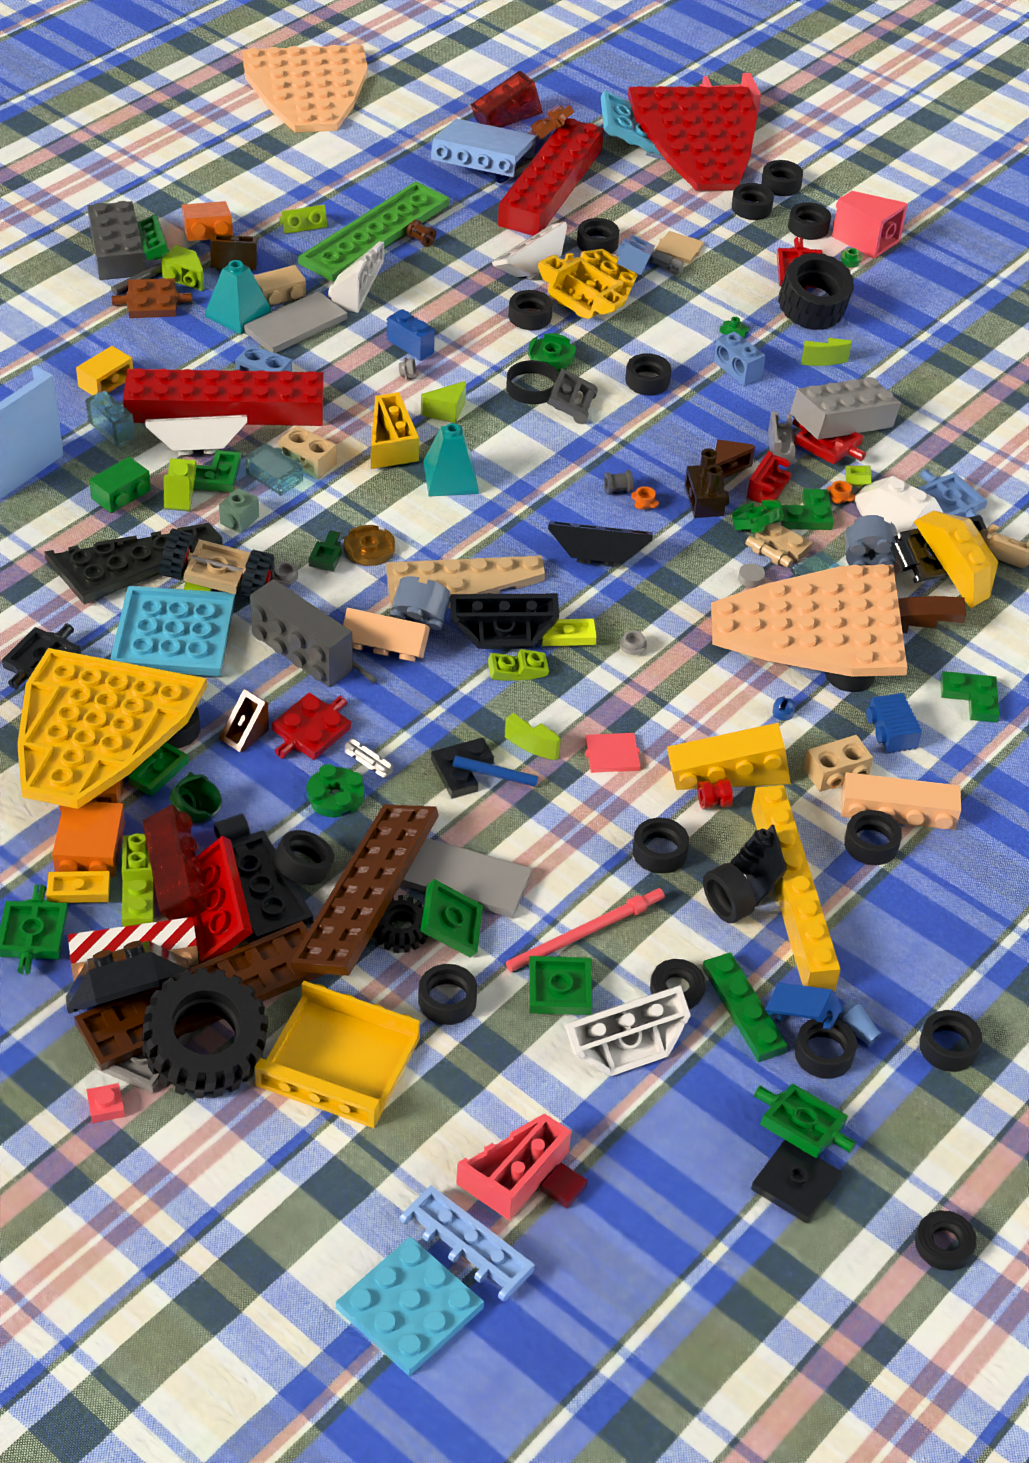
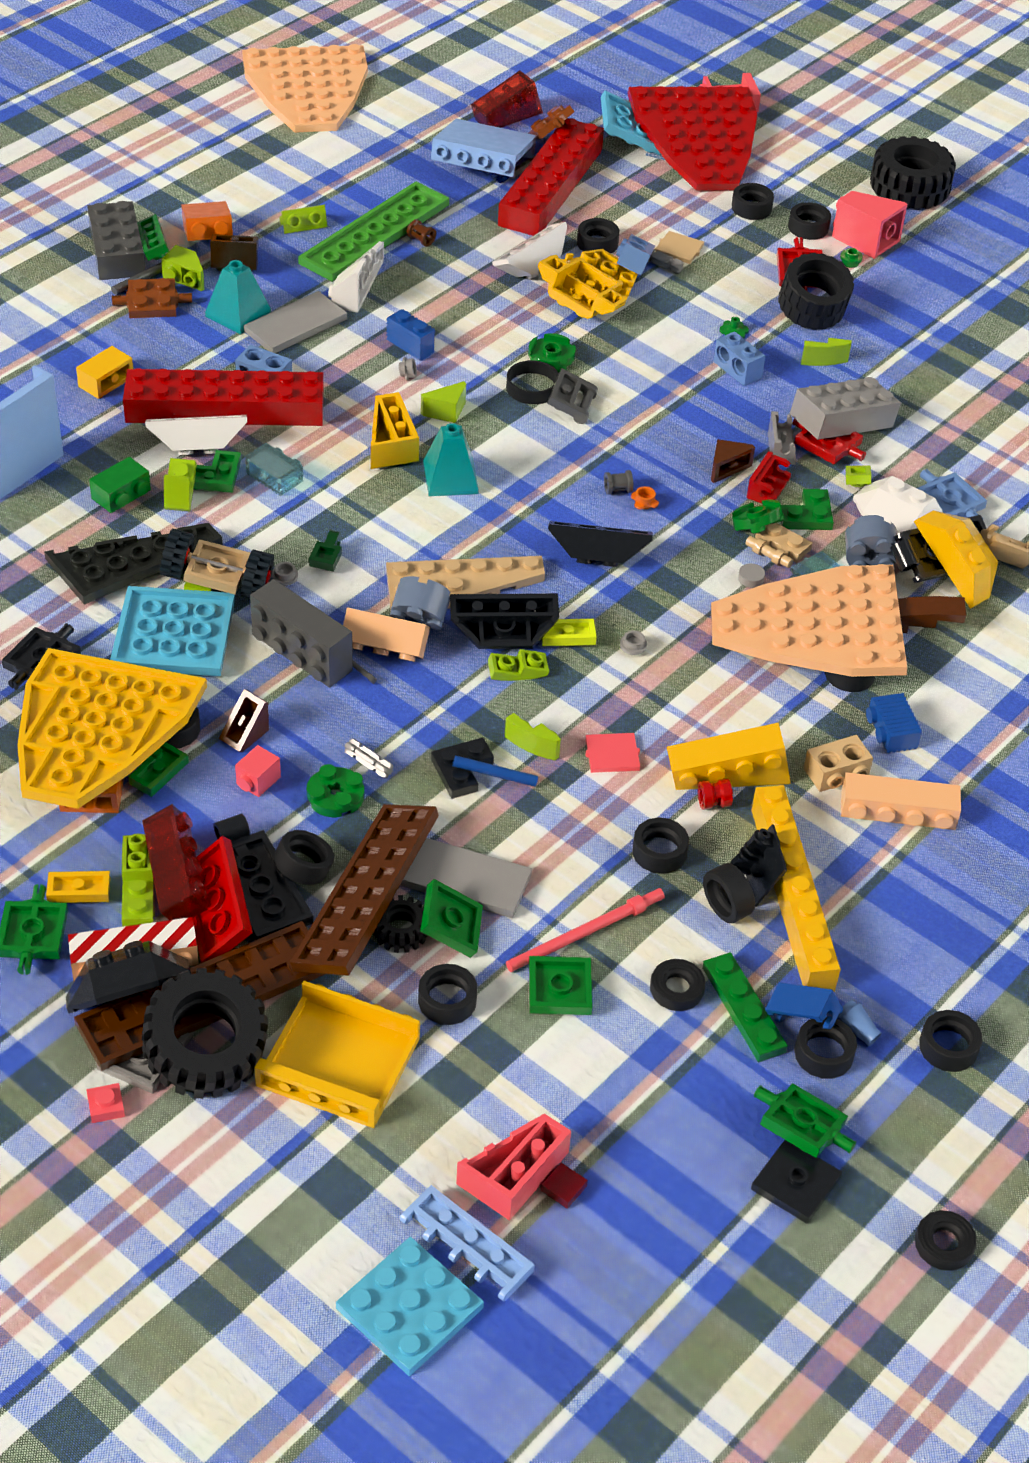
orange brick [52,802,126,877] -> none
clear light blue brick [85,391,135,447] -> none
dark green hair [170,772,222,826] -> none
sand green brick [219,488,259,534] -> none
tan brick [254,265,306,306] -> none
red plate [271,692,352,760] -> none
tan brick [278,425,337,479] -> none
pearl gold tile [343,525,395,566] -> none
black tyre [508,290,553,330] -> none
white wedge [564,985,691,1076] -> none
black tyre [625,353,672,395] -> none
dark brown brick [684,448,729,518] -> none
black tyre [761,160,803,196] -> none
blue hinge [772,696,795,721] -> none
orange plate [826,481,855,504] -> none
black tyre [844,810,902,865] -> none
green plate [940,671,999,723] -> none
none -> coral brick [235,745,281,797]
none -> black tyre [870,136,956,210]

